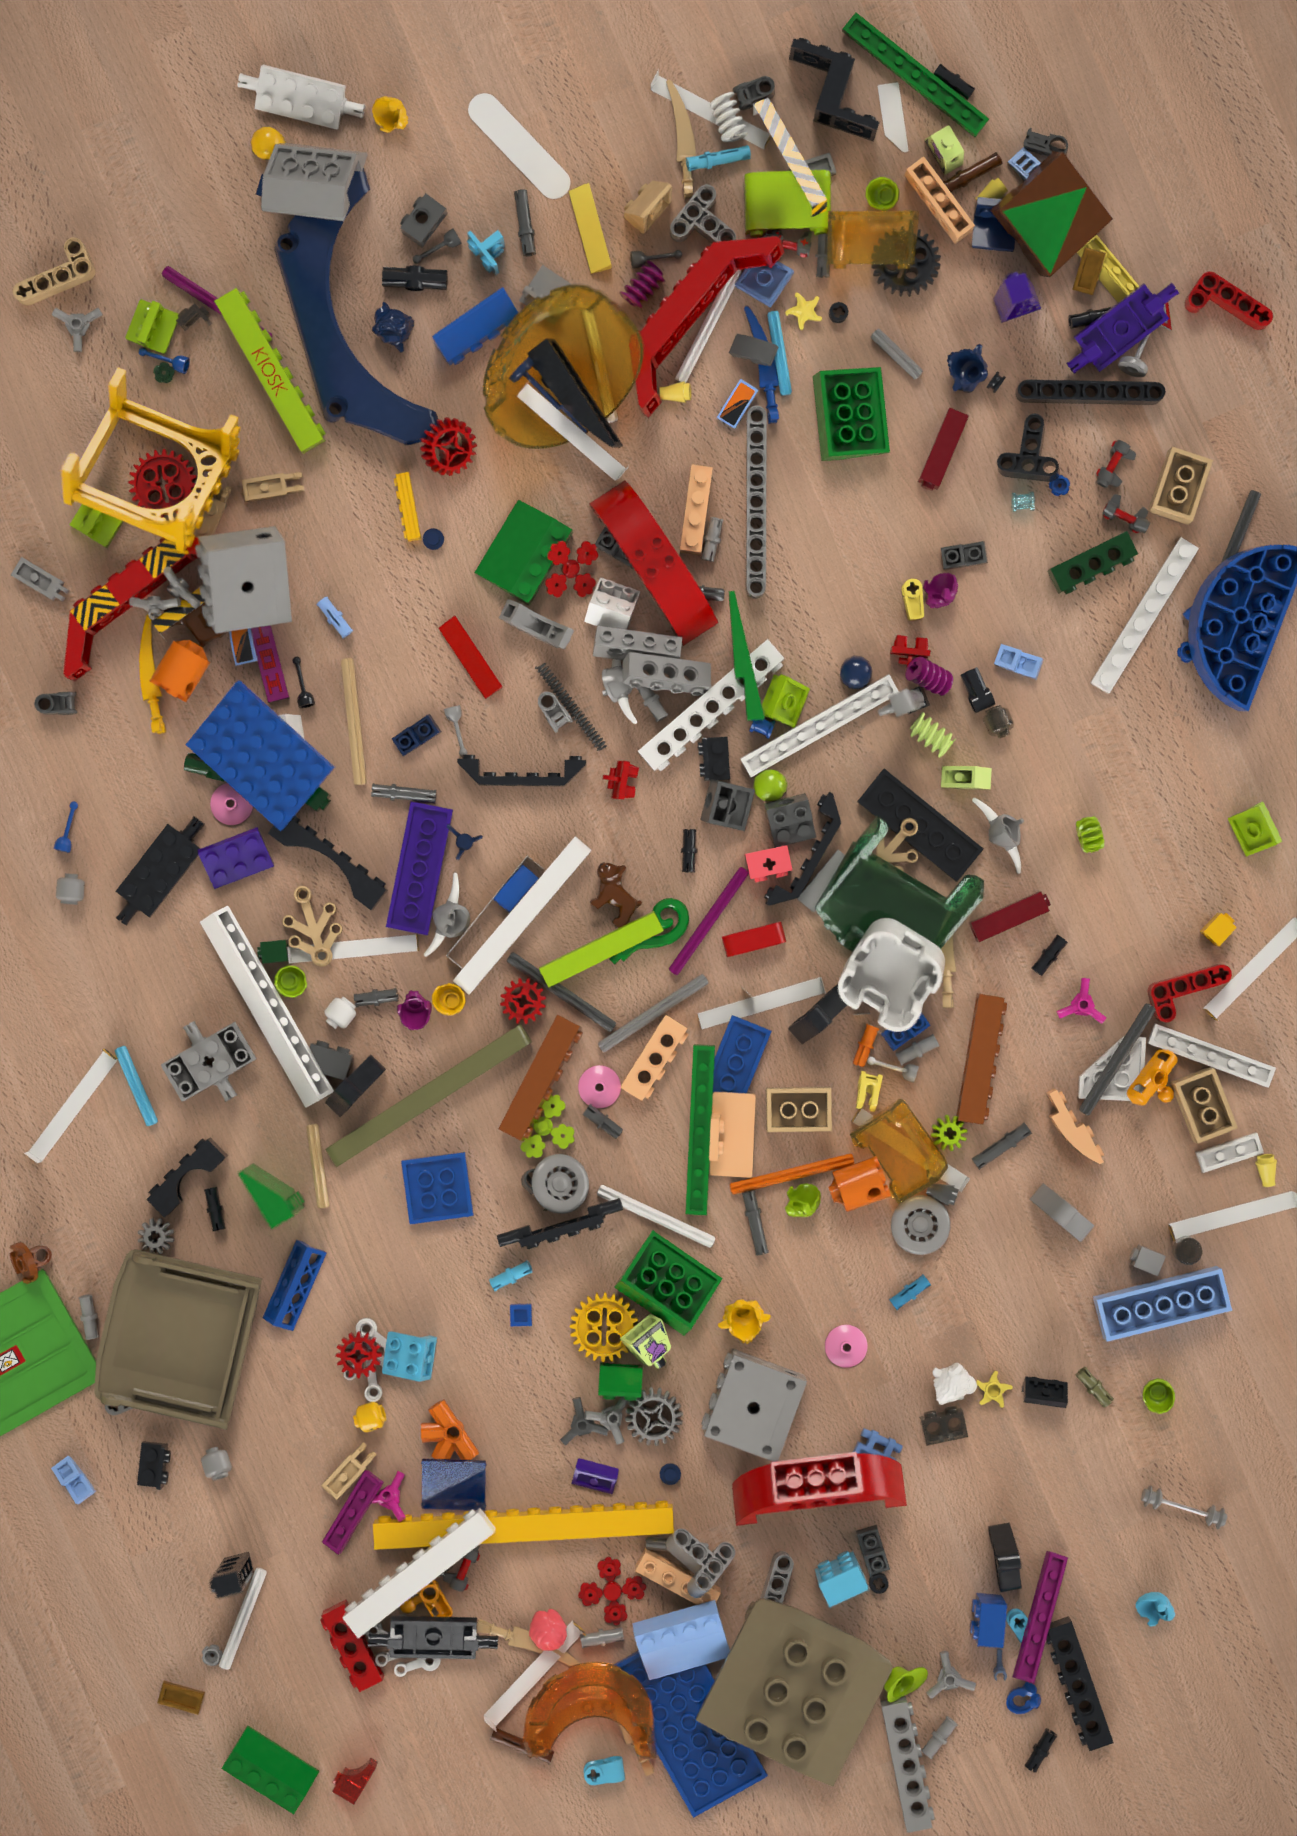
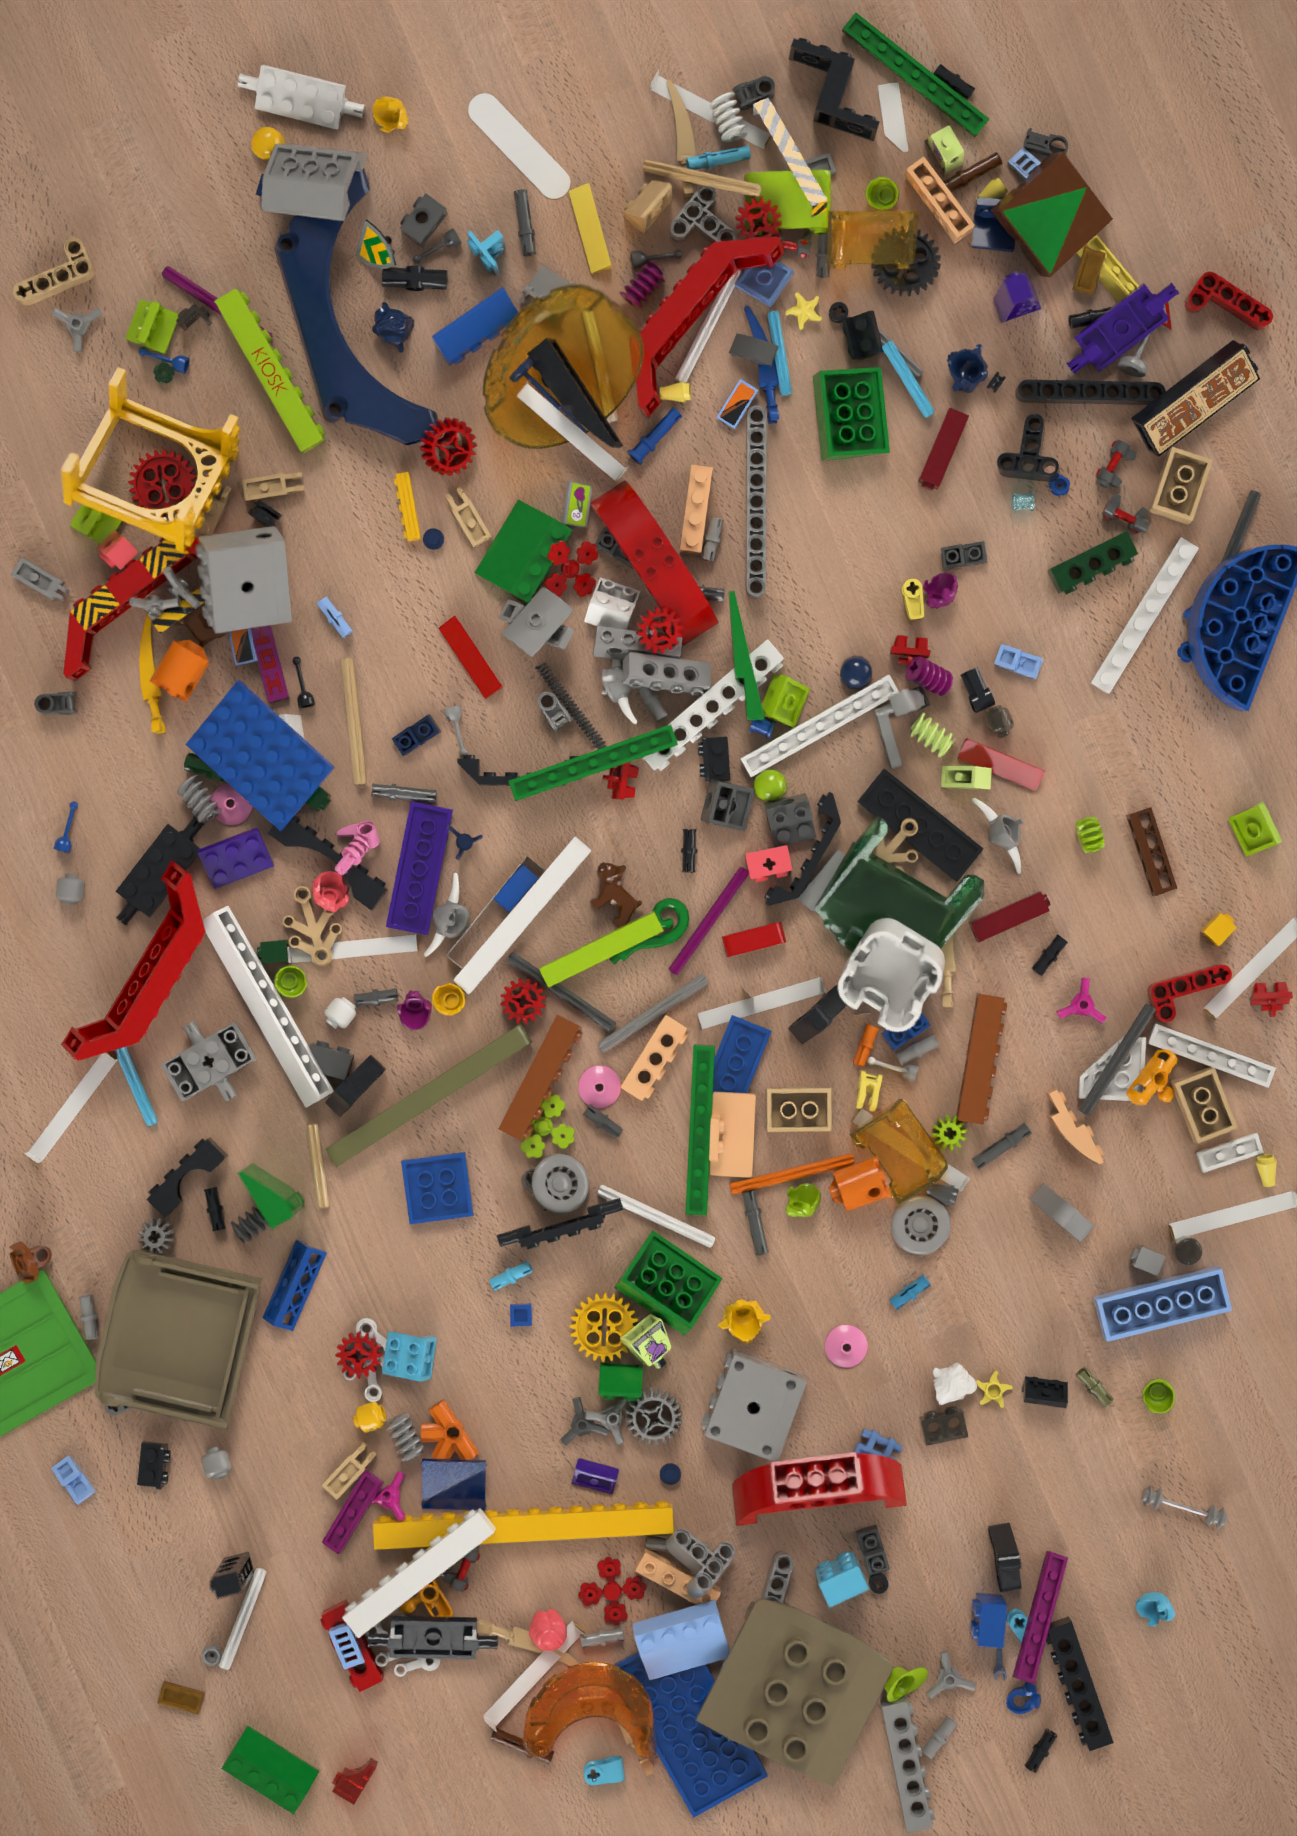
none -> red slope [61,861,206,1061]
none -> coral brick [96,530,139,570]
none -> light grey piece [177,775,223,823]
none -> dark grey piece [231,1206,270,1243]
none -> black wheel [248,499,282,527]
none -> coral hair [311,871,350,912]
none -> light blue slope [329,1623,365,1670]
none -> bright pink piece [335,821,380,875]
none -> shield [356,220,397,269]
none -> light grey piece [386,1412,424,1462]
none -> tan hinge [445,486,492,548]
none -> light grey shield [502,587,573,657]
none -> green plate [508,724,678,801]
none -> slope [561,481,593,528]
none -> blue pin [627,407,682,465]
none -> red gear [636,606,683,654]
none -> tan axle [642,160,762,197]
none -> red gear [735,196,782,239]
none -> black bracket [842,311,884,360]
none -> light grey beam [874,707,902,769]
none -> medium azure axle [882,341,935,418]
none -> slope [957,738,1045,791]
none -> reddish brown fence [1126,807,1177,896]
none -> brick [1131,340,1260,457]
none -> red hips [1250,982,1293,1017]

